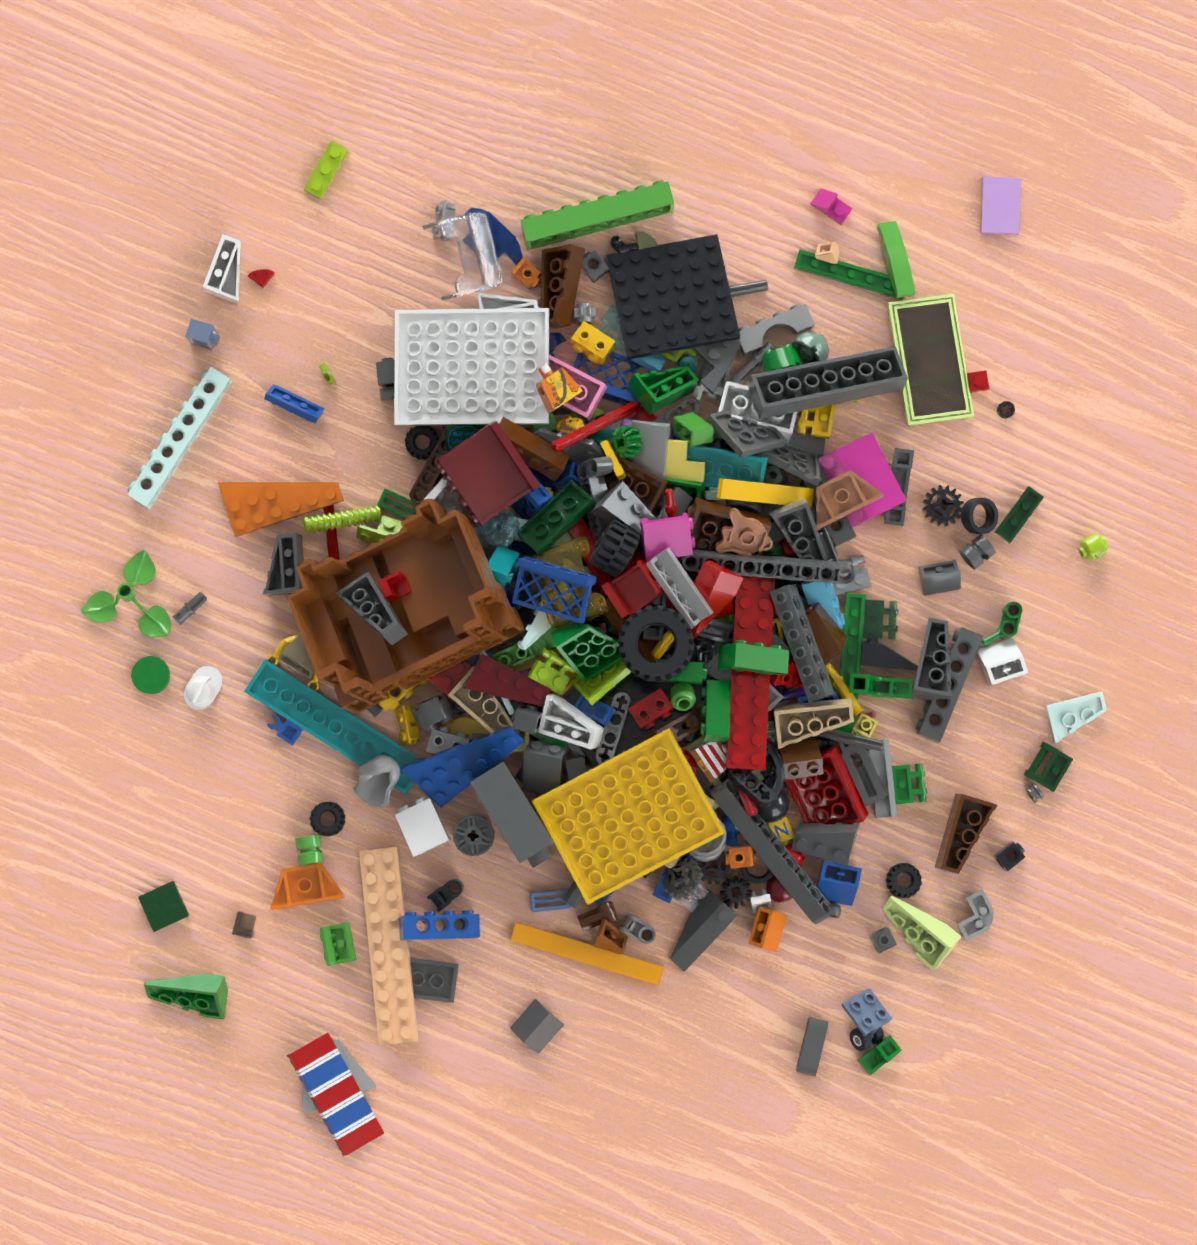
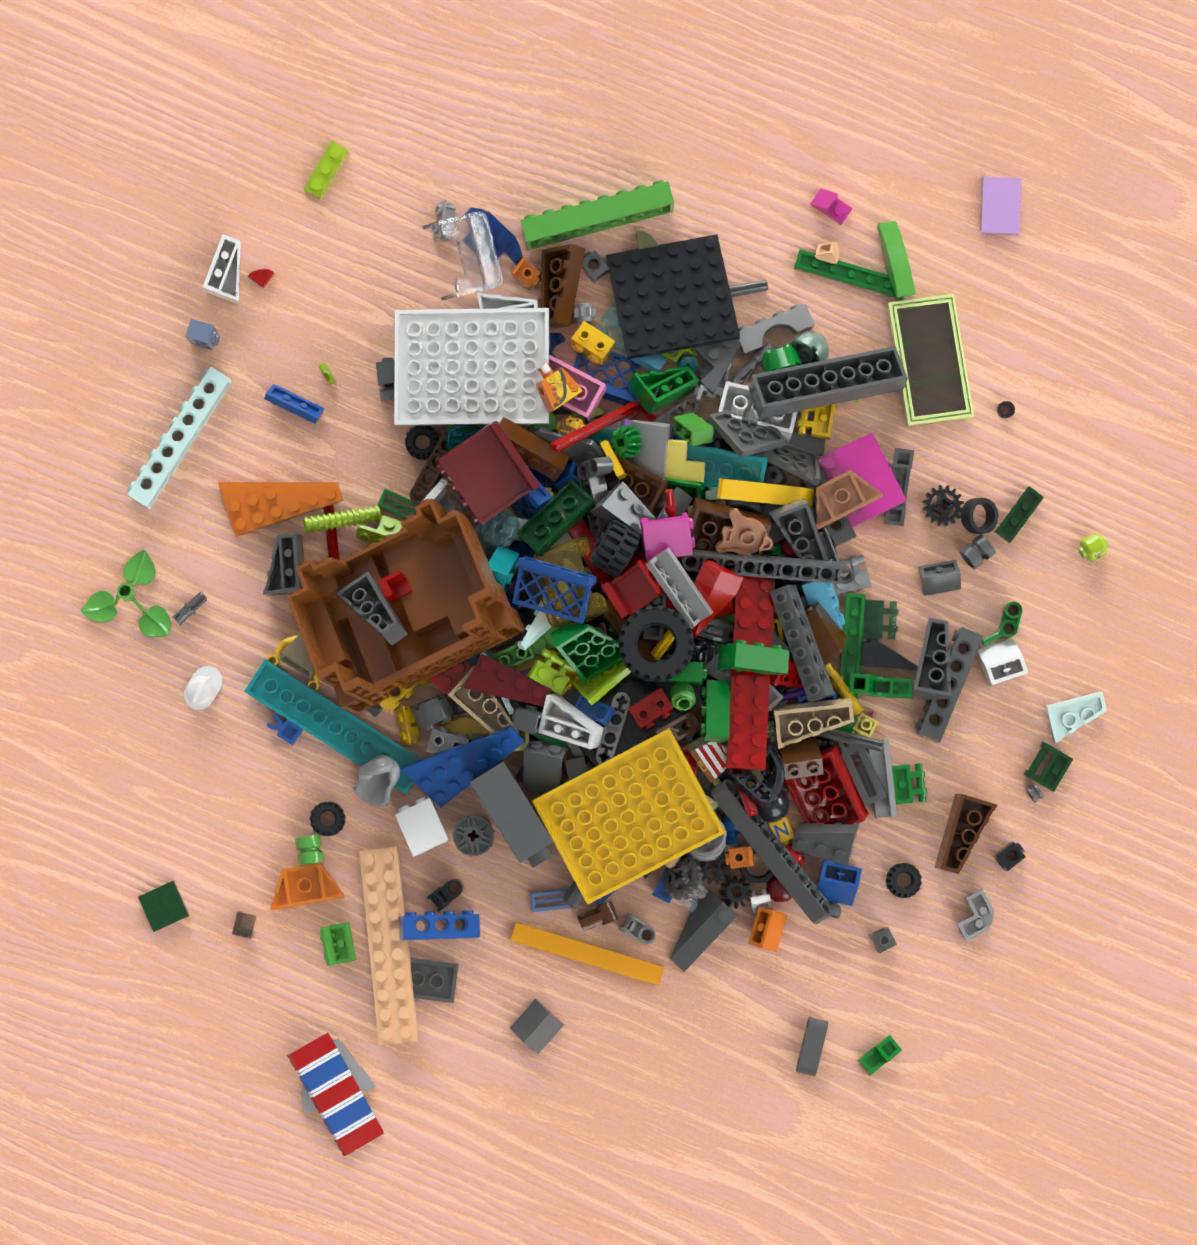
green tile [131,656,170,694] -> none
green wedge [144,974,228,1019] -> none
dark orange slope [594,919,628,954] -> none
black arm [610,236,638,253] -> none
sand blue plate [842,989,892,1051] -> none
yellowish green wedge [882,895,961,971] -> none
red plate [967,370,990,393] -> none

